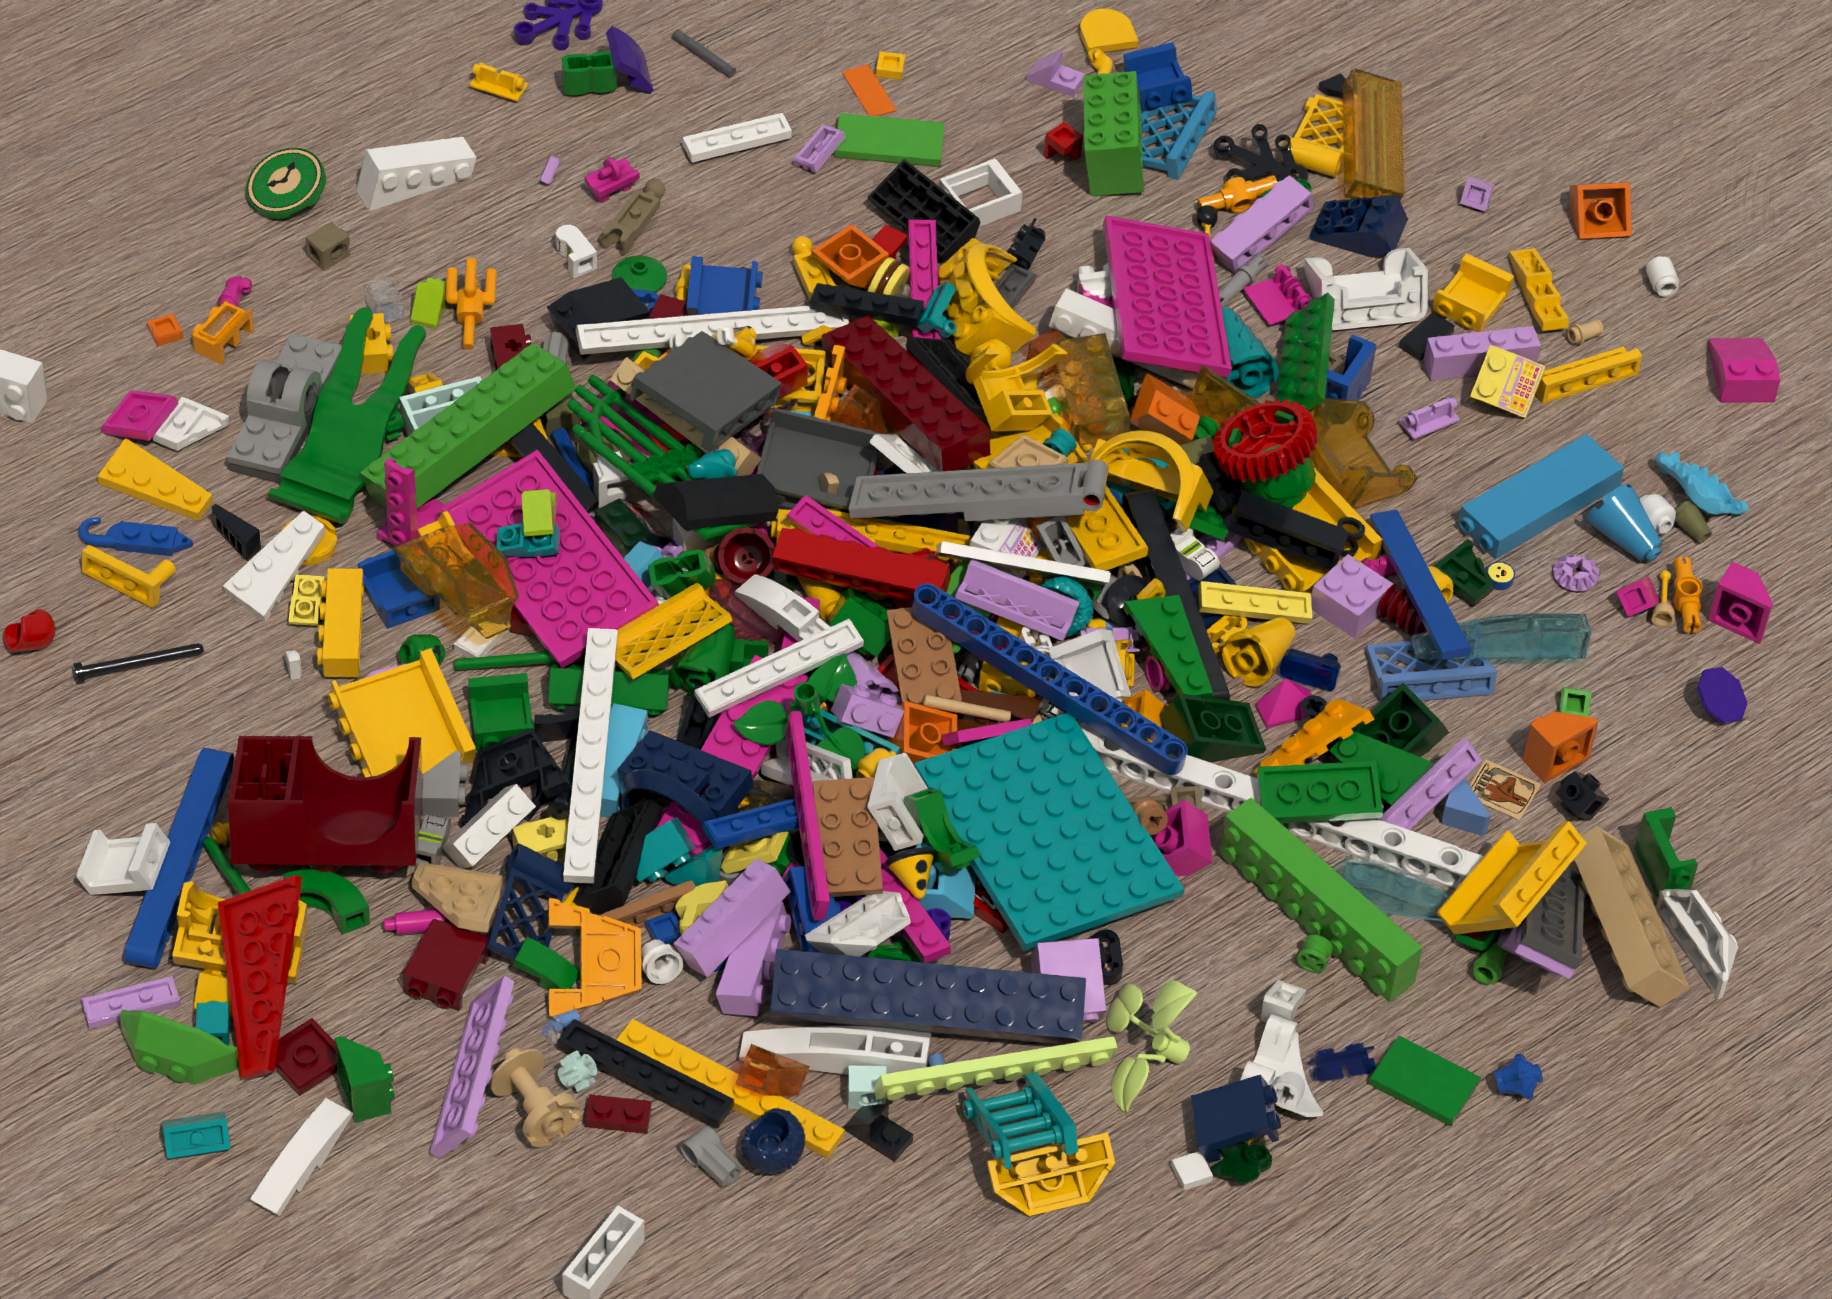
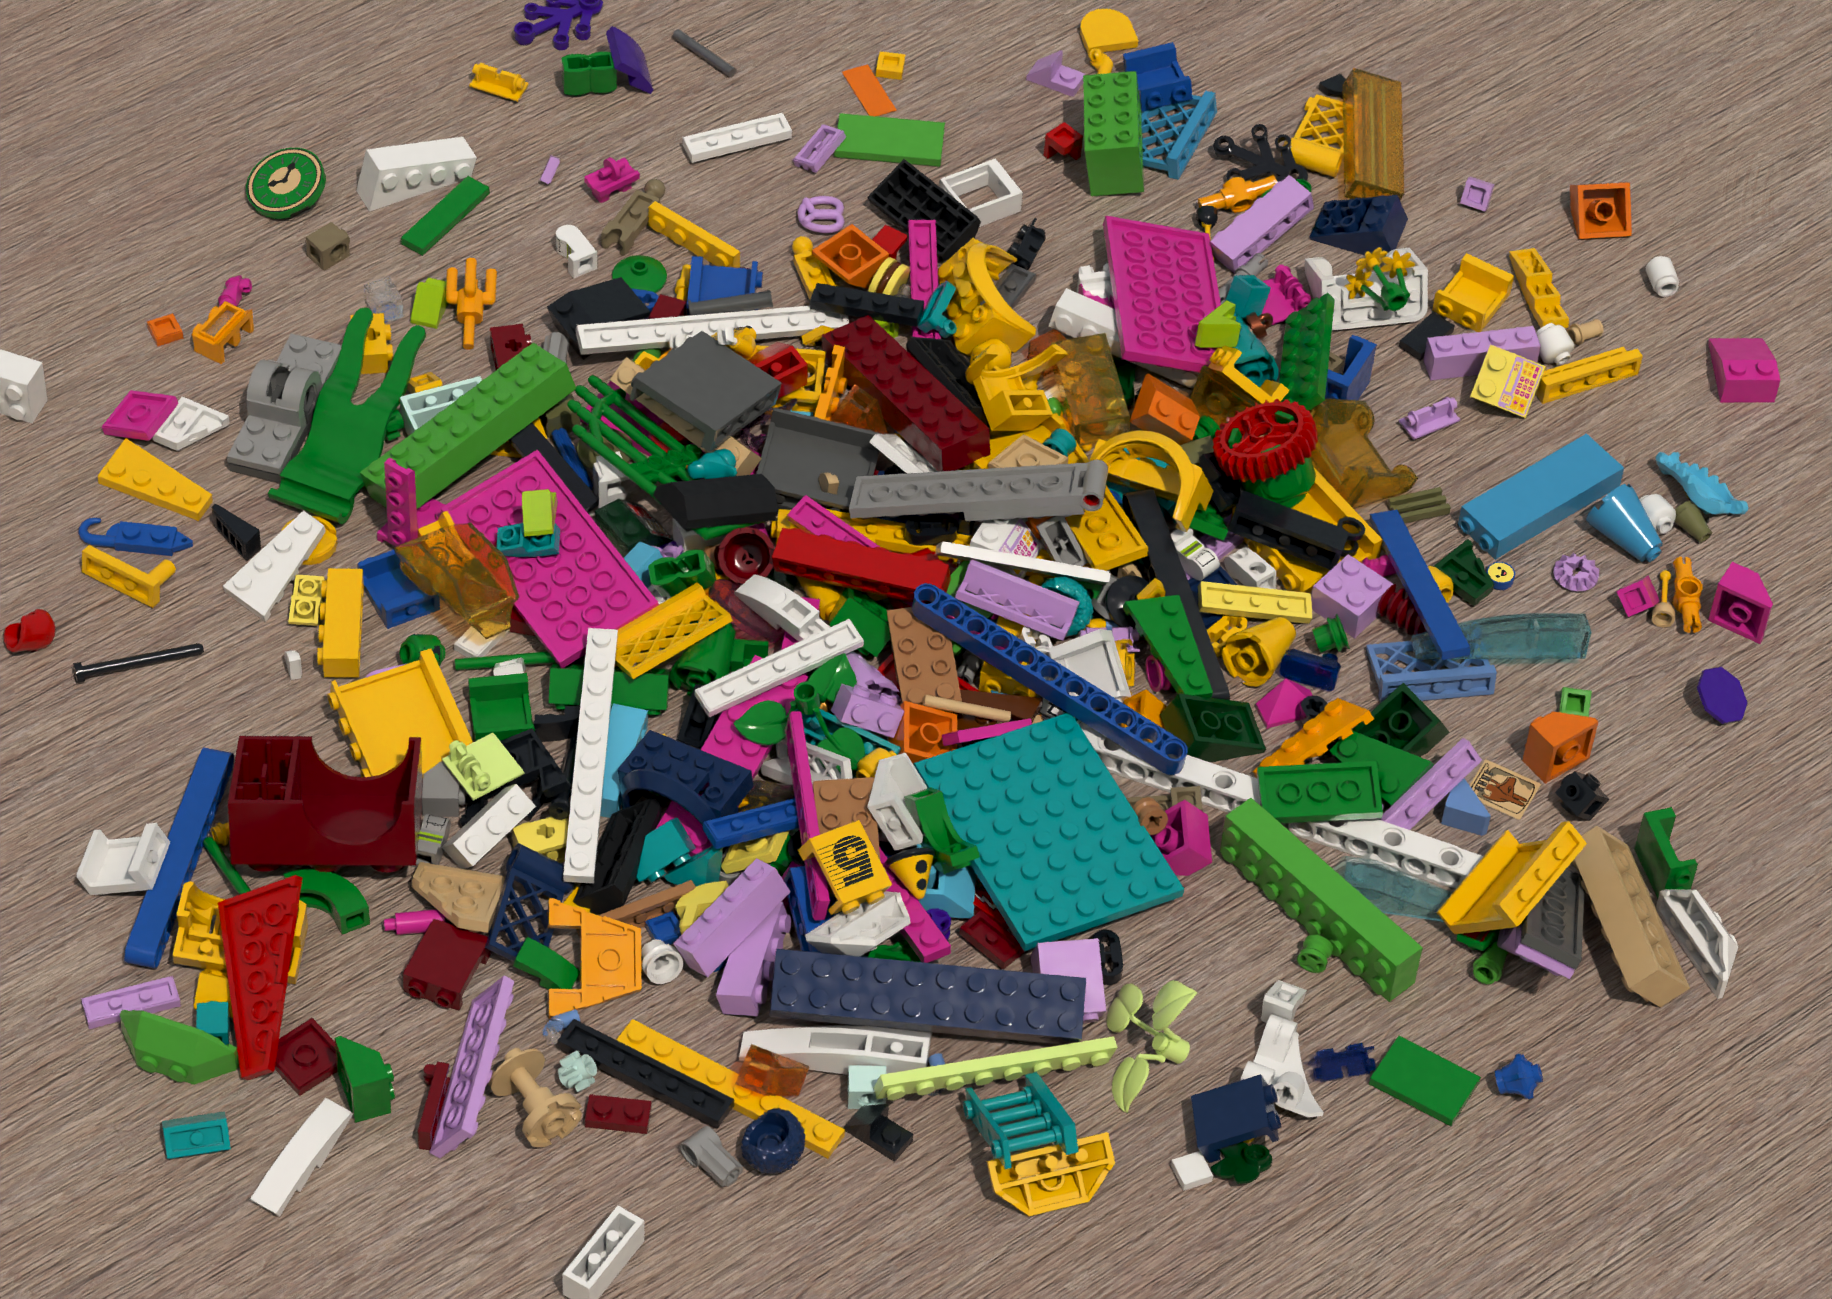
none -> green tile [401,176,490,256]
none -> dark red hinge [418,1062,450,1151]
none -> yellowish green hinge [442,733,525,801]
none -> white tile [493,657,526,676]
none -> yellow plate [648,201,740,268]
none -> dark grey pin [688,290,773,316]
none -> lavender piece [797,196,844,233]
none -> yellow panel [798,820,893,915]
none -> black beam [904,516,959,546]
none -> dark red plate [959,910,1024,970]
none -> lime slope [1195,300,1241,348]
none -> yellow panel [1207,346,1289,405]
none -> white leg [1224,547,1277,589]
none -> teal brick [1225,275,1271,319]
none -> copper tile [1245,312,1273,339]
none -> green piece [1312,614,1350,653]
none -> plant [1344,247,1415,311]
none -> olive tile [1387,487,1451,523]
none -> white head [1536,323,1574,365]

